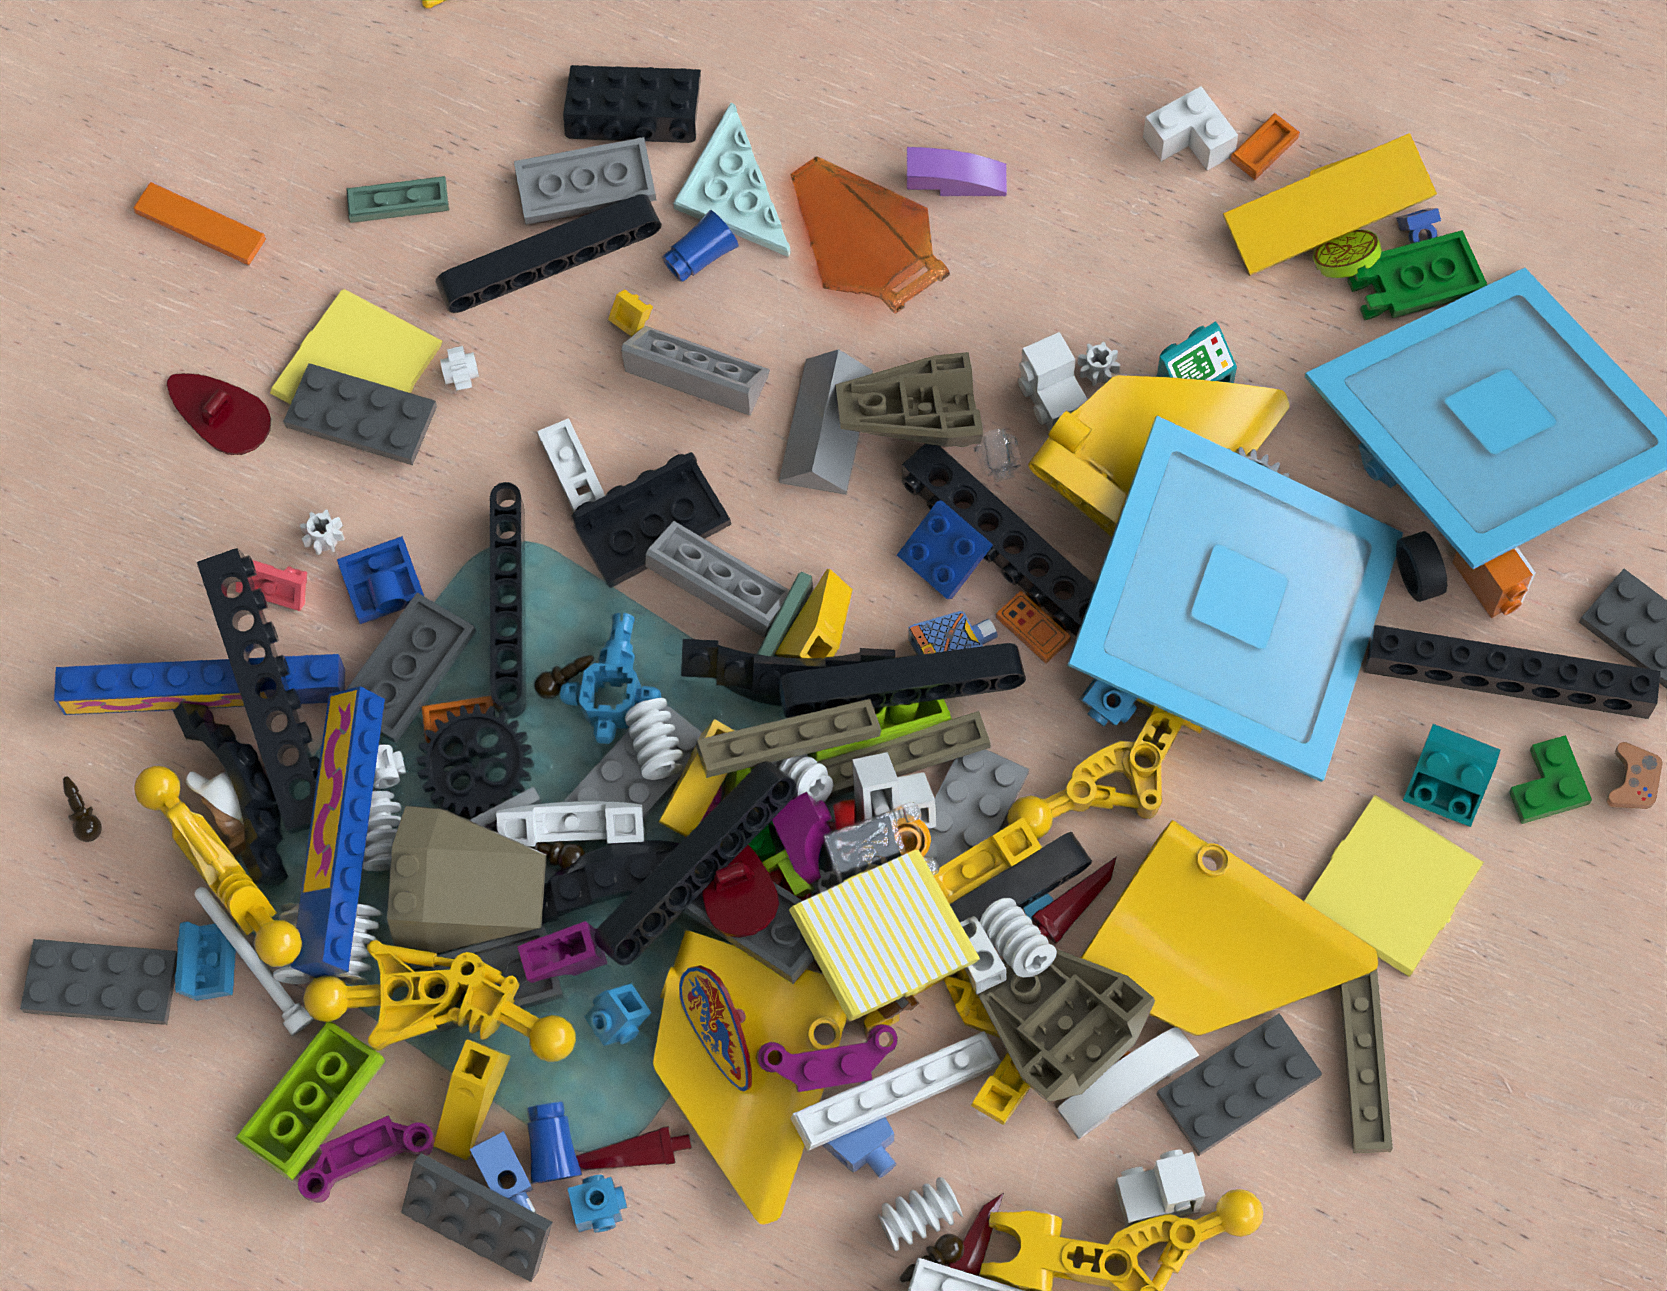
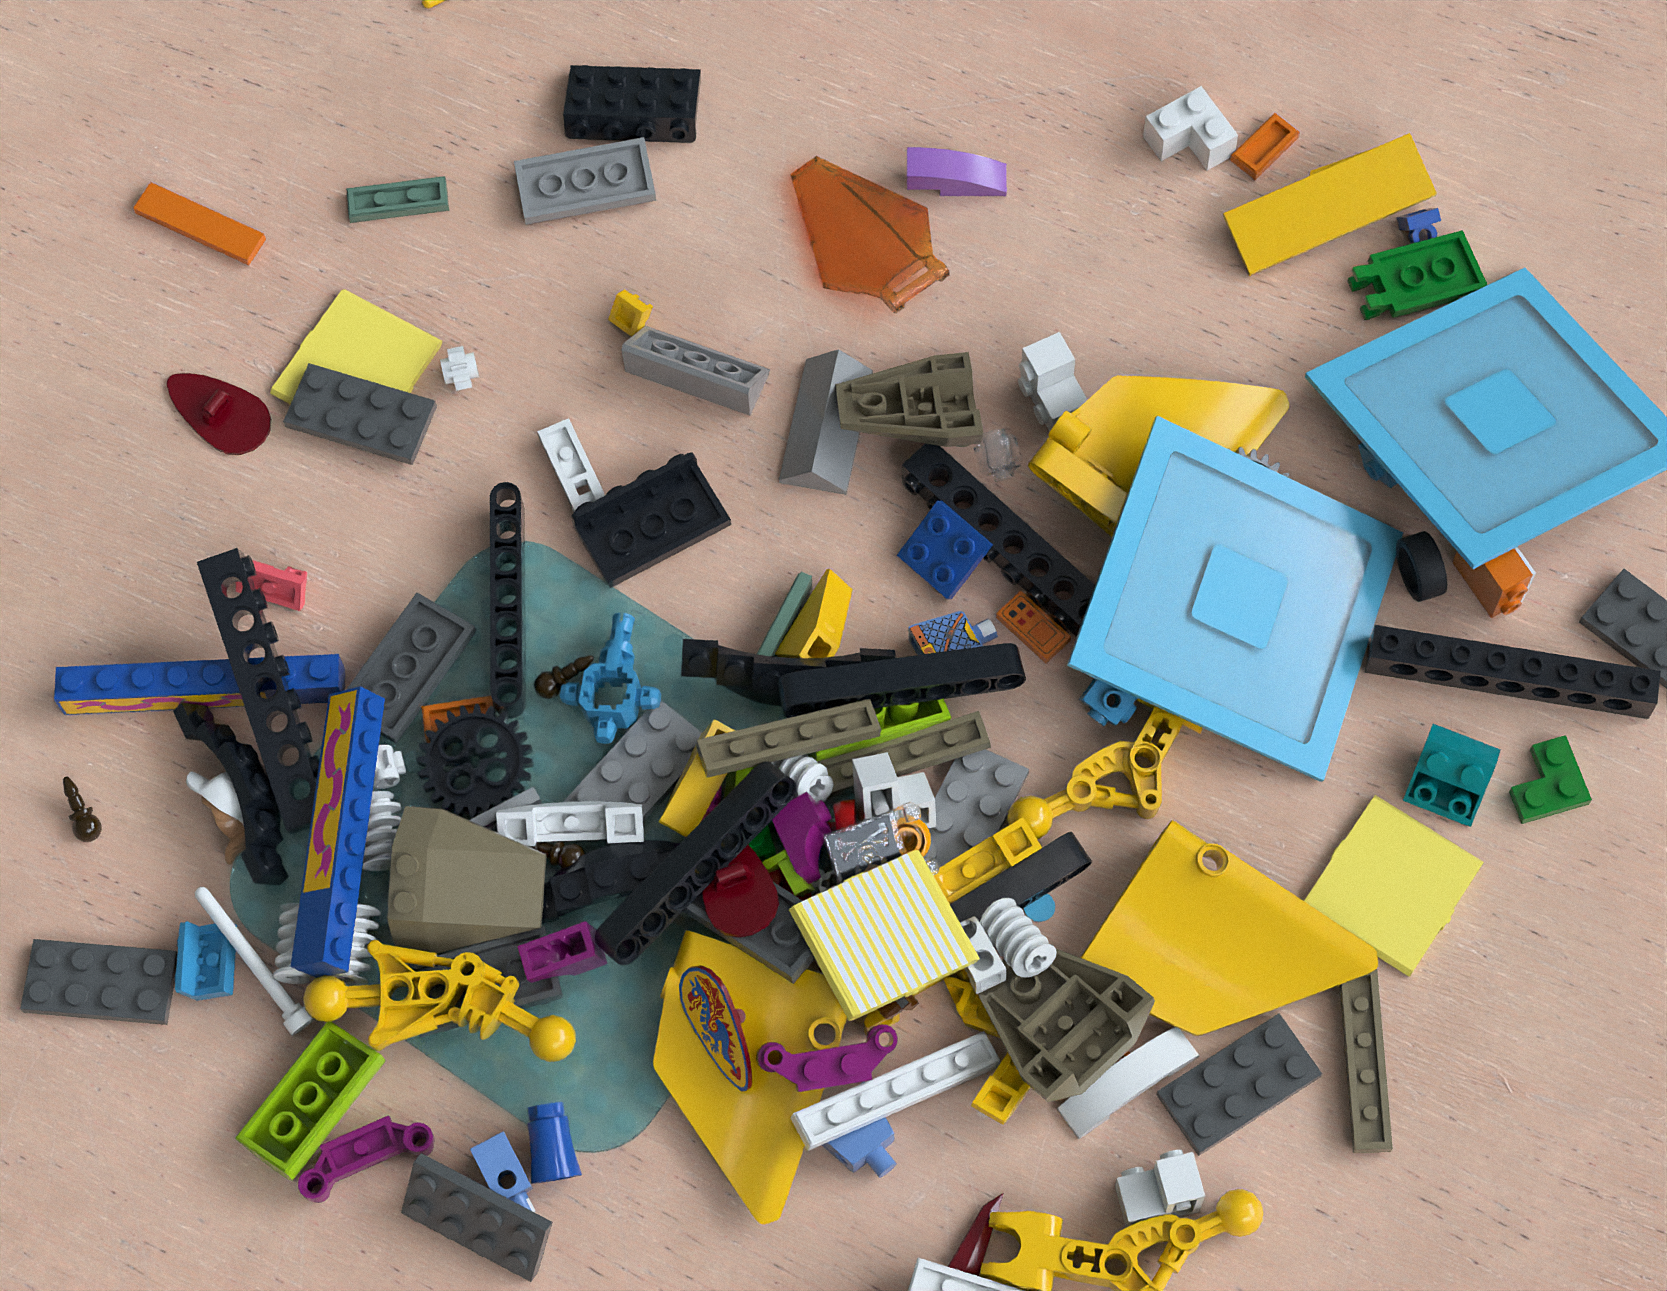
yellow piece [134,766,302,967] -> none
white gear [300,509,345,555] -> none
blue plate [337,536,425,624] -> none
yellow slope [434,1039,511,1160] -> none
black beam [435,194,662,313] -> none
dark azure brick [567,1175,627,1233] -> none
dark red bar [576,1126,692,1170] -> none
dark azure brick [584,984,652,1046] -> none
white piece [625,698,684,780] -> none
light grey slope [645,521,789,638] -> none
blue plant [662,210,739,282] -> none
light aqua tile [673,103,791,257] -> none
white piece [878,1177,963,1251] -> none
dark brown bar [899,1234,964,1282] -> none
dark red bar [1032,856,1117,944] -> none
white gear [1078,342,1120,386] -> none
slope [1156,321,1237,383] -> none
lime tile [1313,229,1382,278] -> none
nougat piece [1606,742,1663,809] -> none

